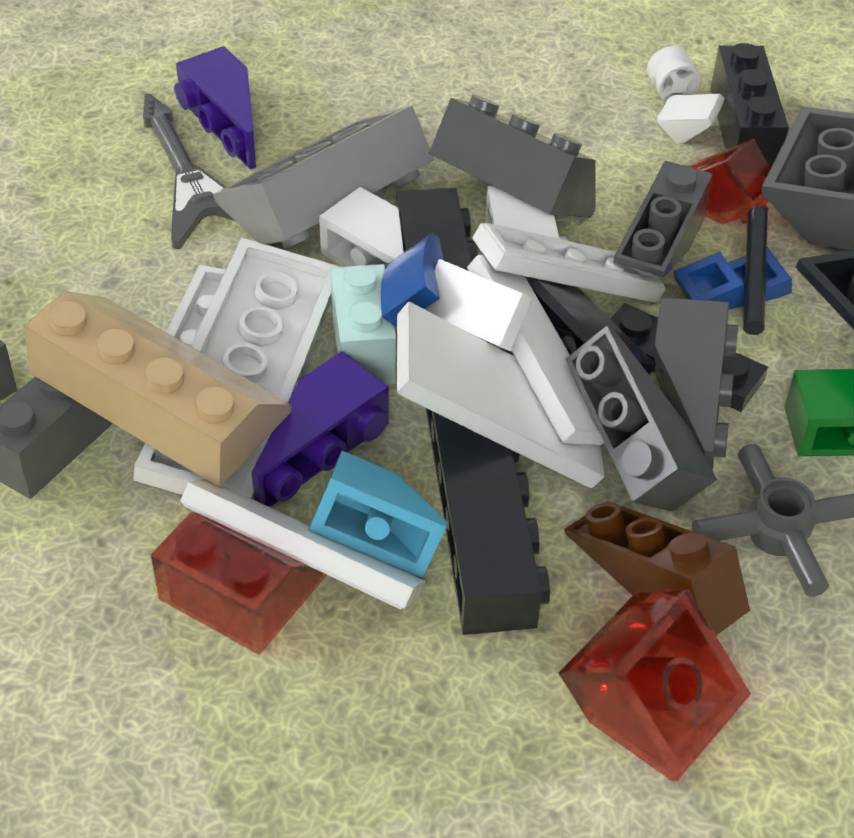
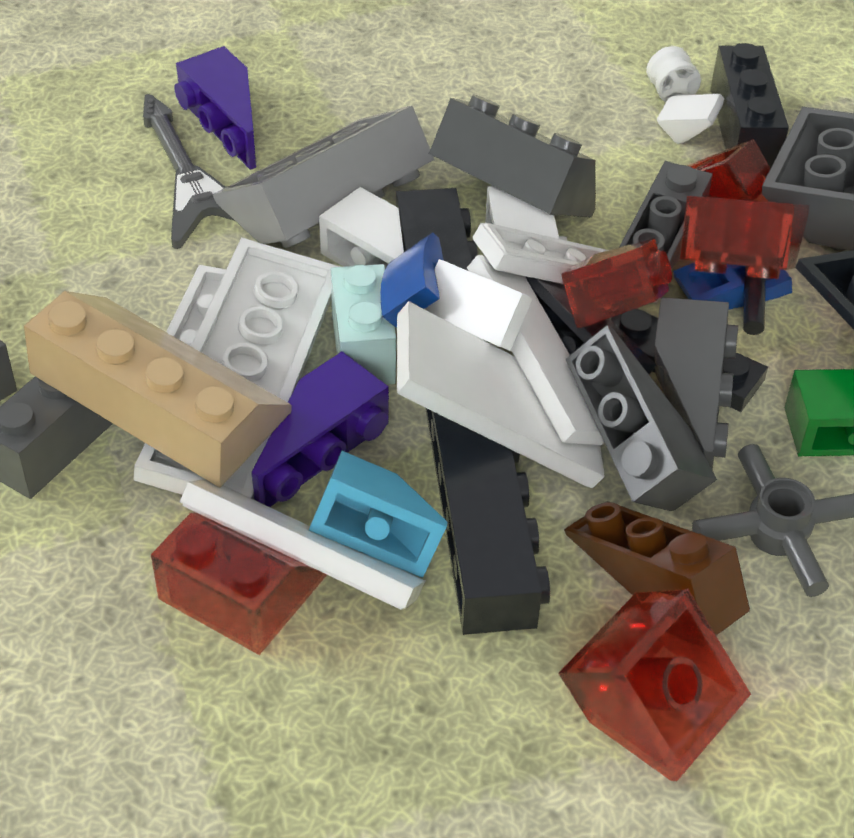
none -> clear red slope [561,238,672,328]
none -> clear red slope [680,196,810,279]

